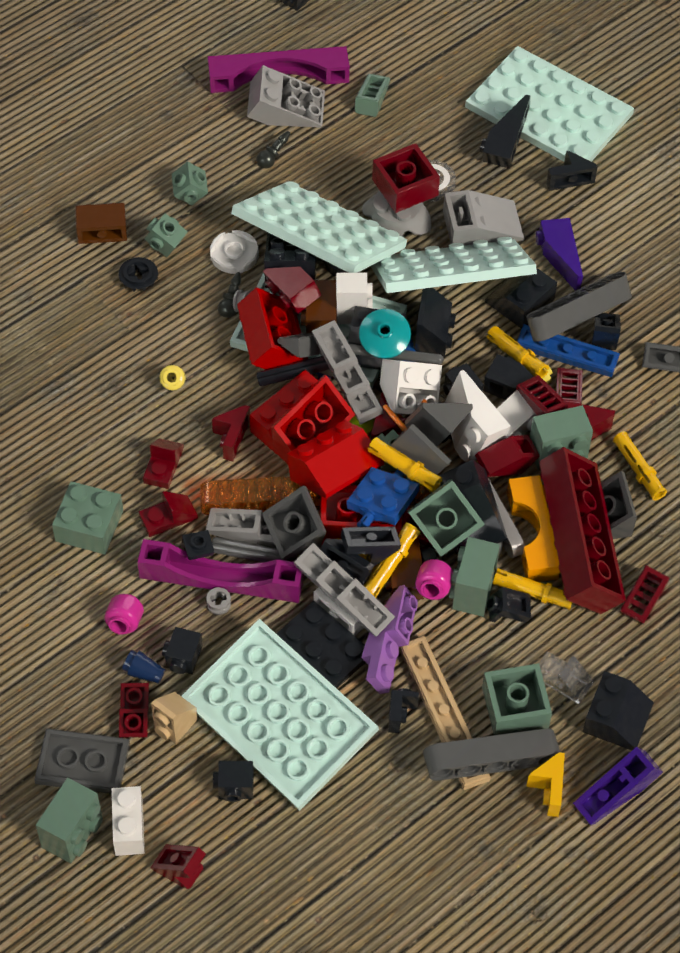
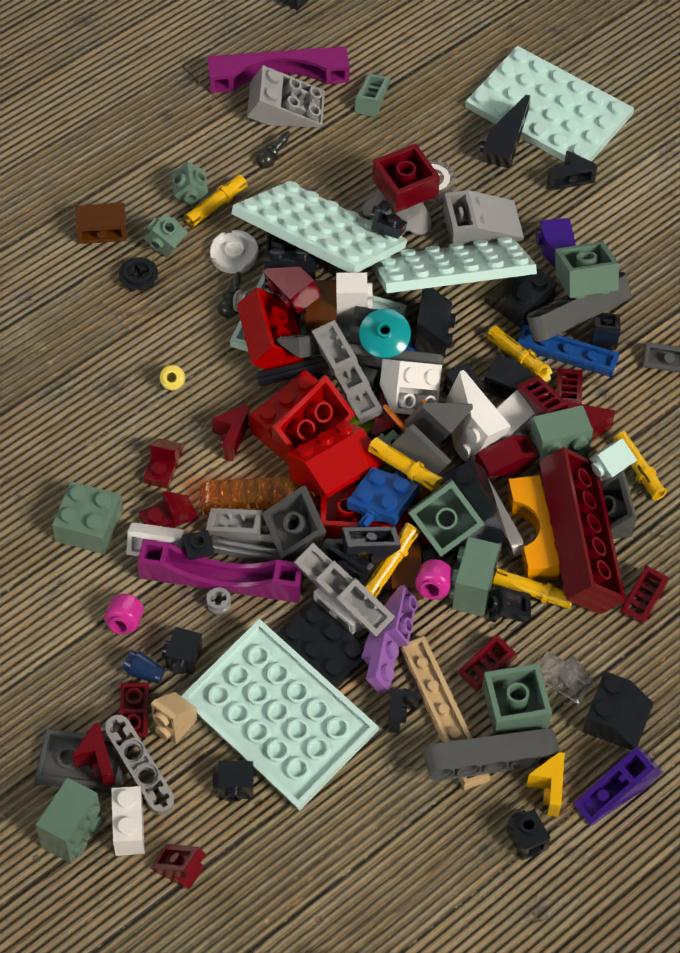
none -> dark red slope [73,723,115,788]
none -> light grey beam [105,715,174,815]
none -> white slope [126,523,184,556]
none -> yellow pin [184,174,248,227]
none -> black bracket [370,200,408,239]
none -> dark red slope [457,634,517,692]
none -> black brick [506,809,551,861]
none -> sand green brick [555,241,619,299]
none -> light aqua slope [589,438,637,481]

